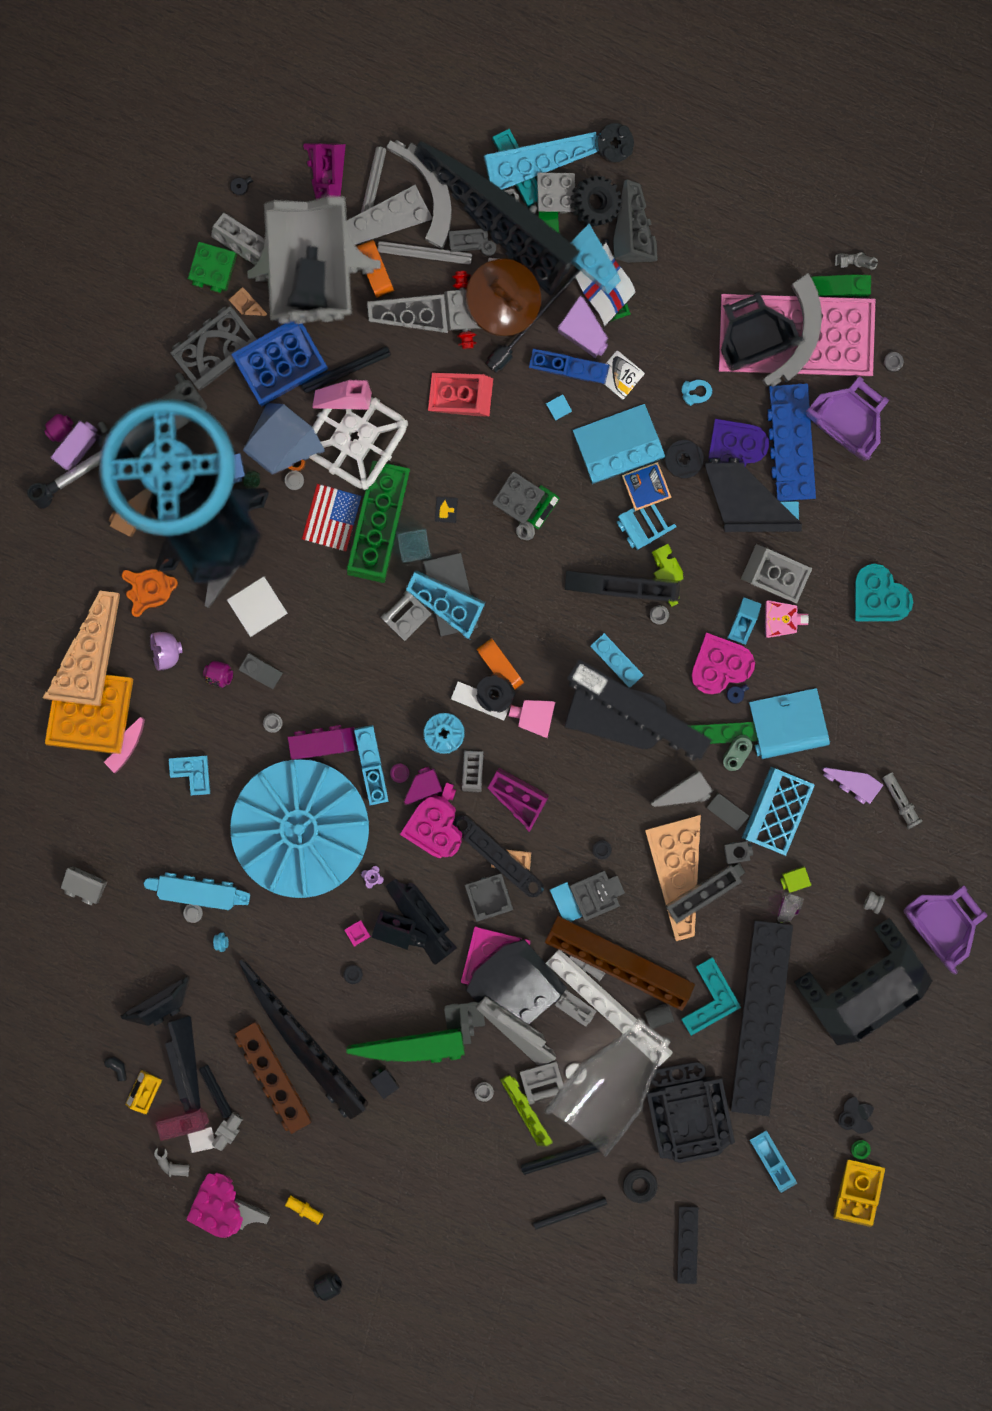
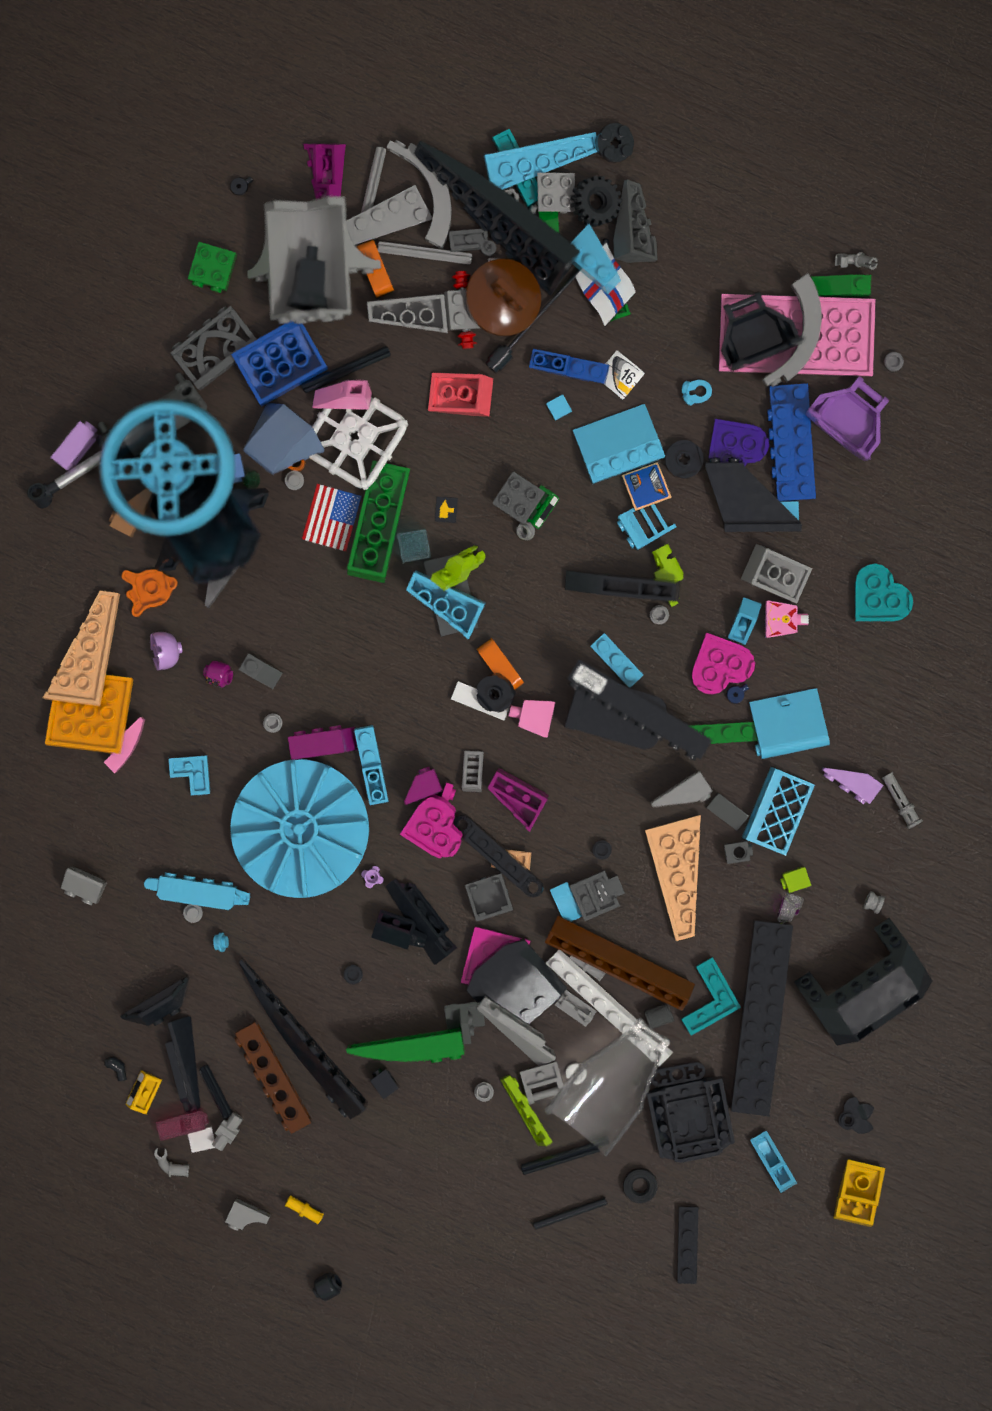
magenta head [44,414,74,442] -> none
dark pink plate [186,1173,243,1238] -> none
light grey brick [211,212,265,265] -> none
white sticker [227,577,288,637] -> none
medium nougat slope [228,287,267,316] -> none
dark pink plate [345,920,371,946] -> none
light grey plate [381,590,431,641] -> none
magenta plate [390,764,409,783] -> none
medium azure wheel [424,713,465,753] -> none
lavender slope [558,296,608,358] -> none
dark grey hinge [665,863,745,923] -> none
sand green plate [723,735,752,771] -> none
green plate [851,1140,871,1159] -> none
medium lavender piece [904,885,988,974] -> none
none -> lime plate [430,545,485,591]

